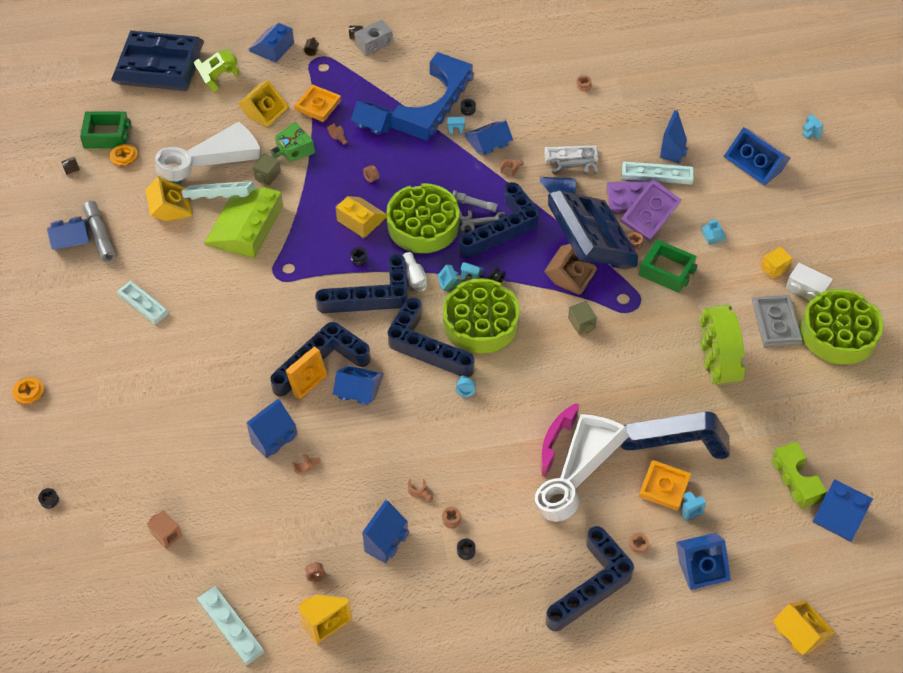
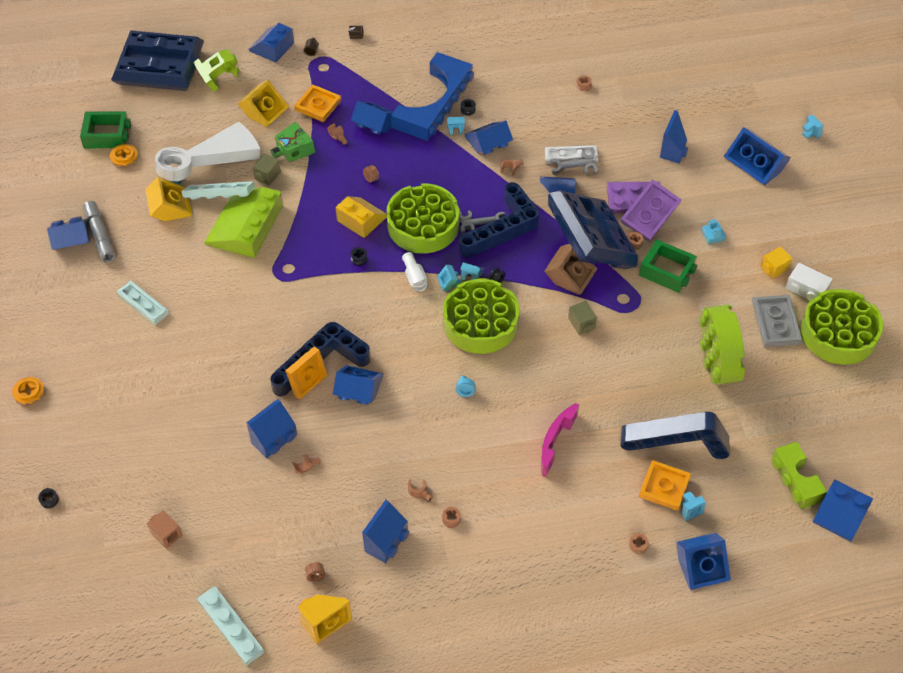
dark brown hose [61,157,80,175] -> none
dark blue beam [315,254,408,313] -> none
light grey brick [354,20,393,56] -> none
dark blue beam [387,297,475,377] -> none
light grey bar [452,190,498,212] -> none
black bush [457,538,476,560] -> none
white piece [535,414,629,522] -> none
dark blue beam [546,526,634,631] -> none
light aqua plate [622,161,693,185] -> none
yellow slope [772,600,836,655] -> none

